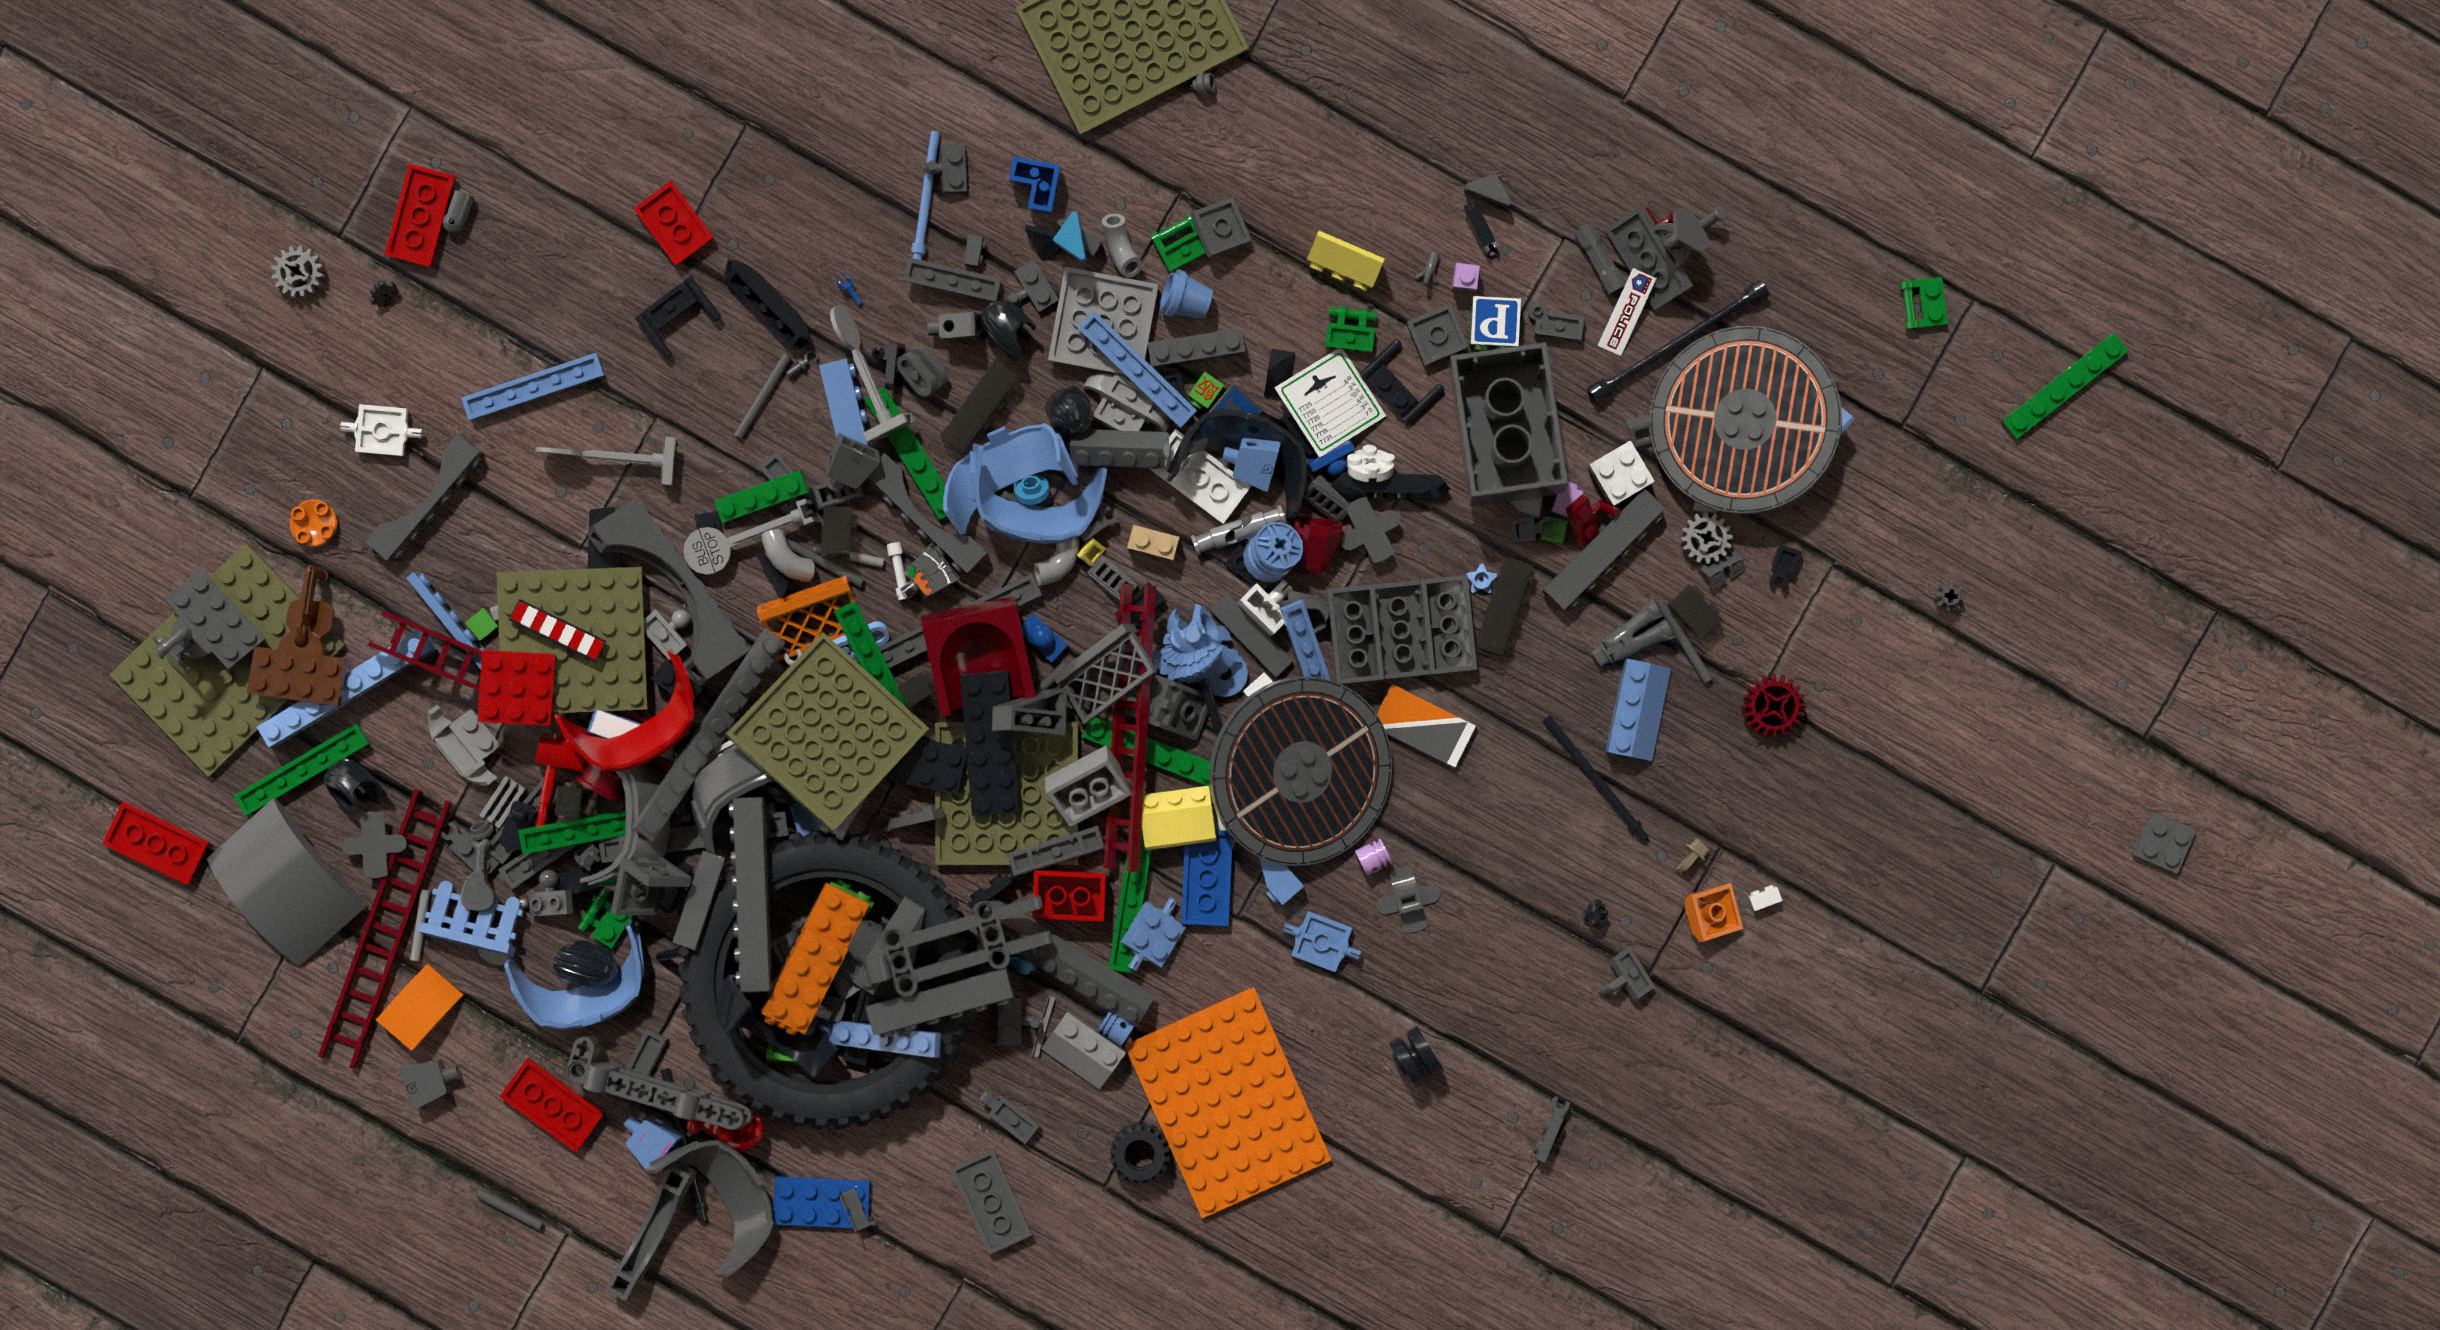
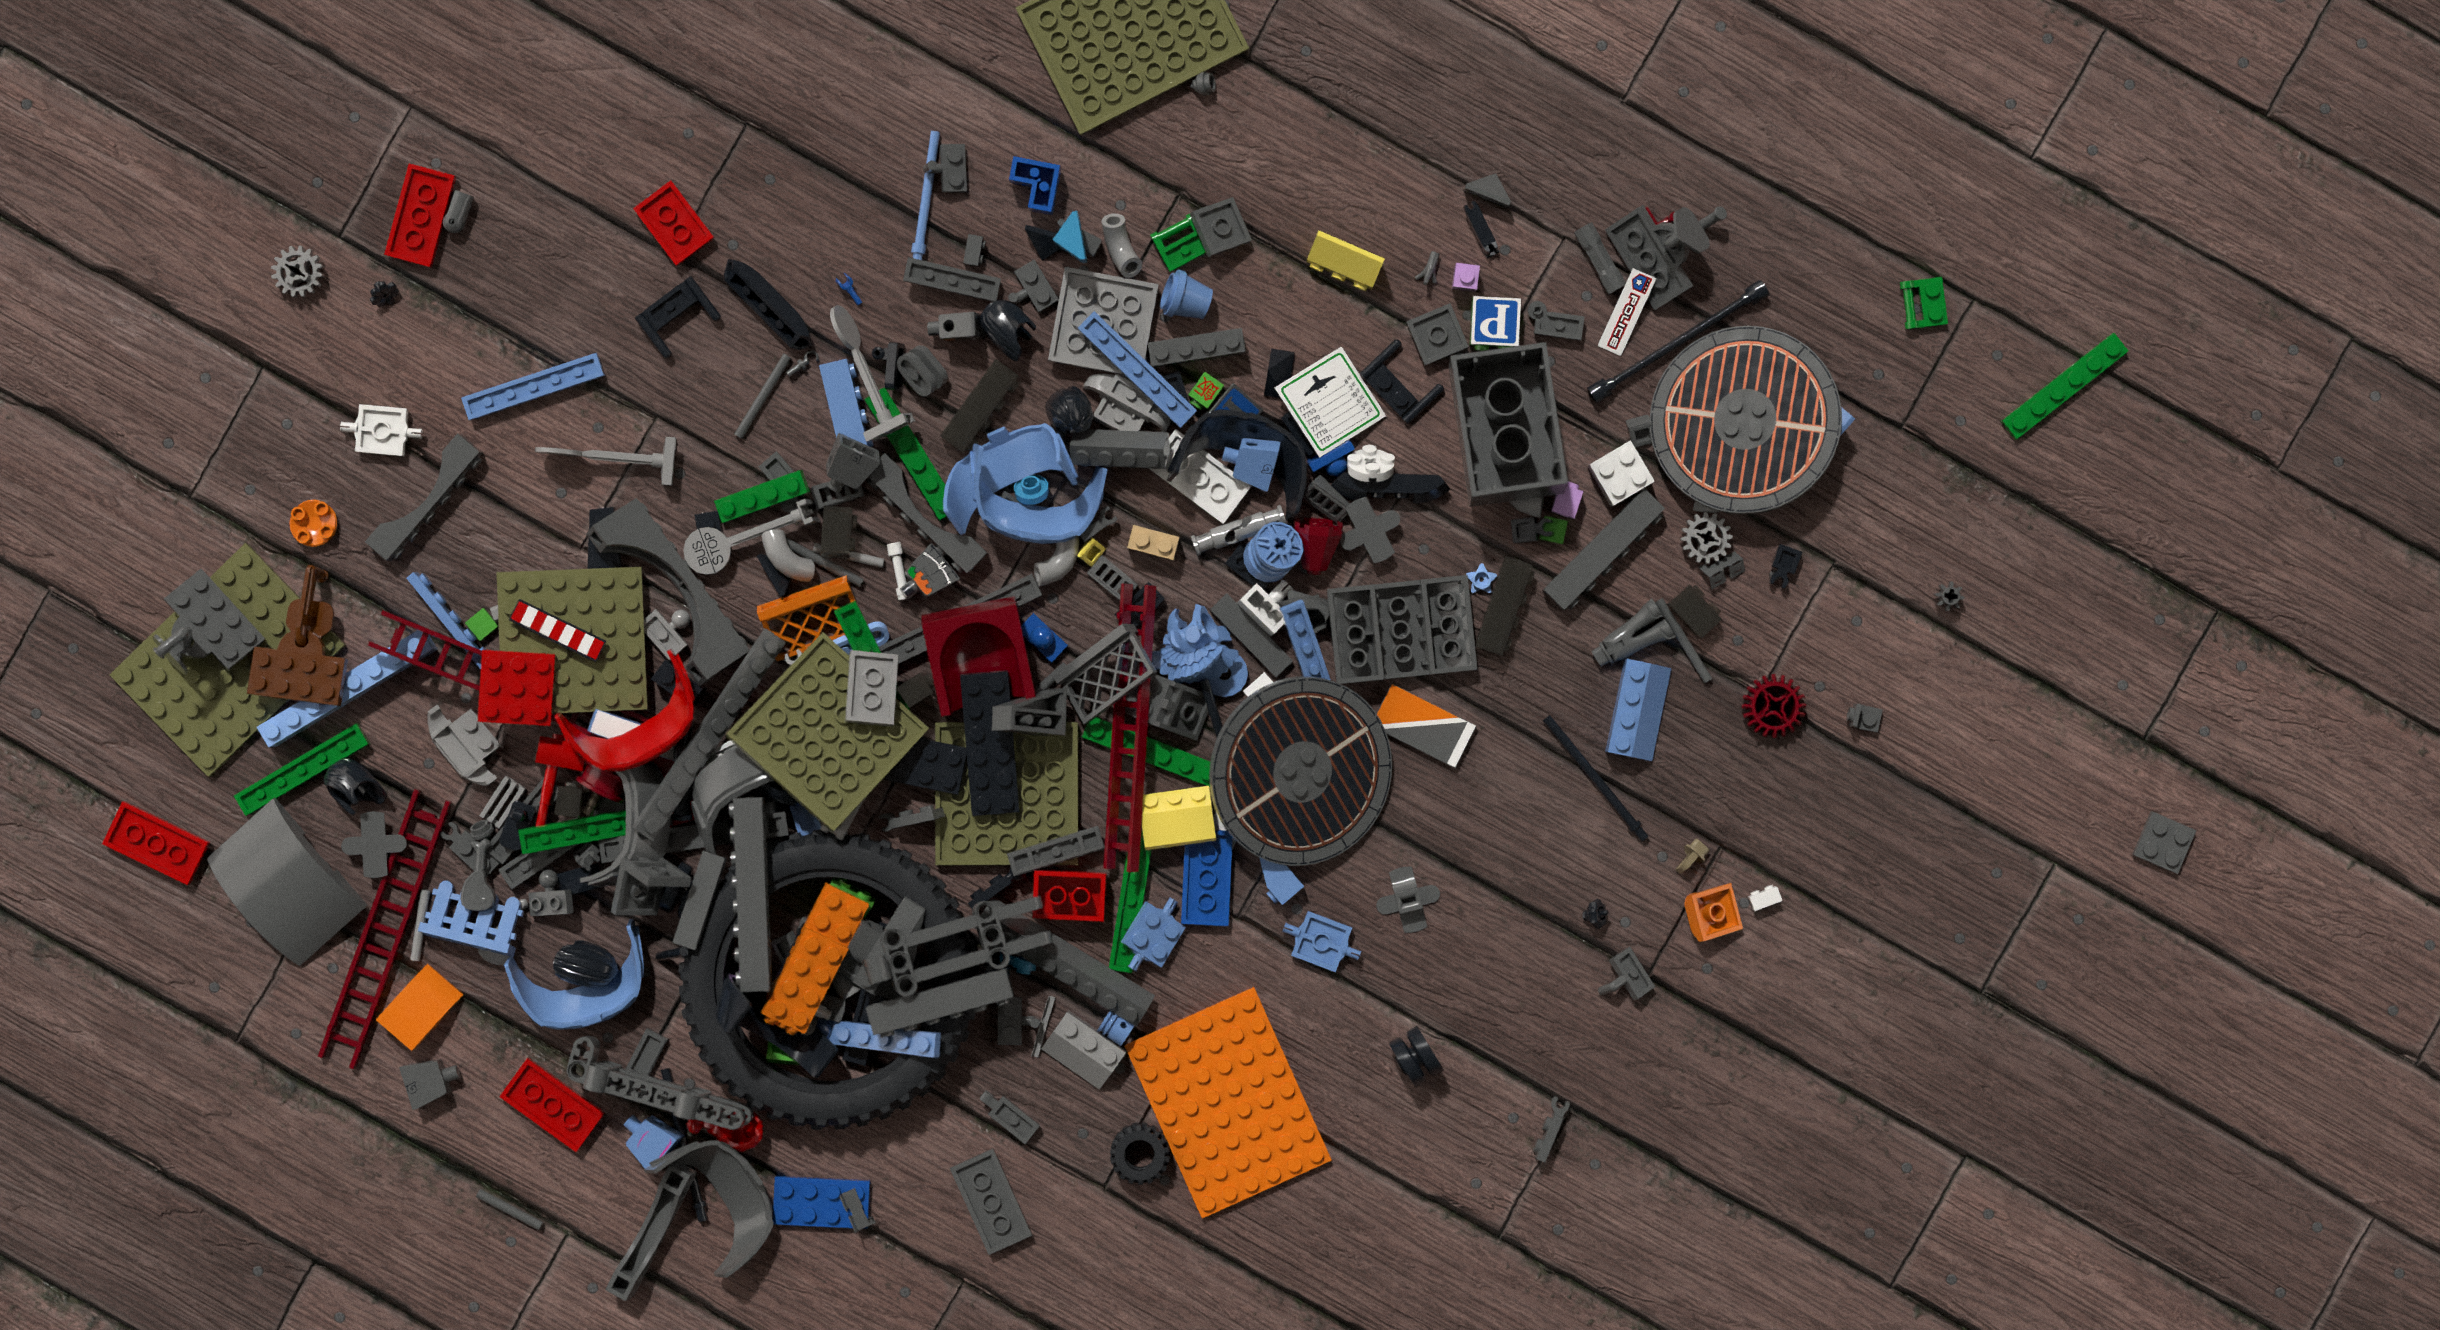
green plate [578,887,633,949] -> none
light grey slope [1045,745,1132,827] -> none
green plate [1325,306,1377,353] -> none
lavender piece [1355,838,1393,876] -> none
dark red plate [1565,495,1620,547] -> none
none -> light grey plate [845,650,898,727]
none -> dark grey bracket [1846,703,1883,733]

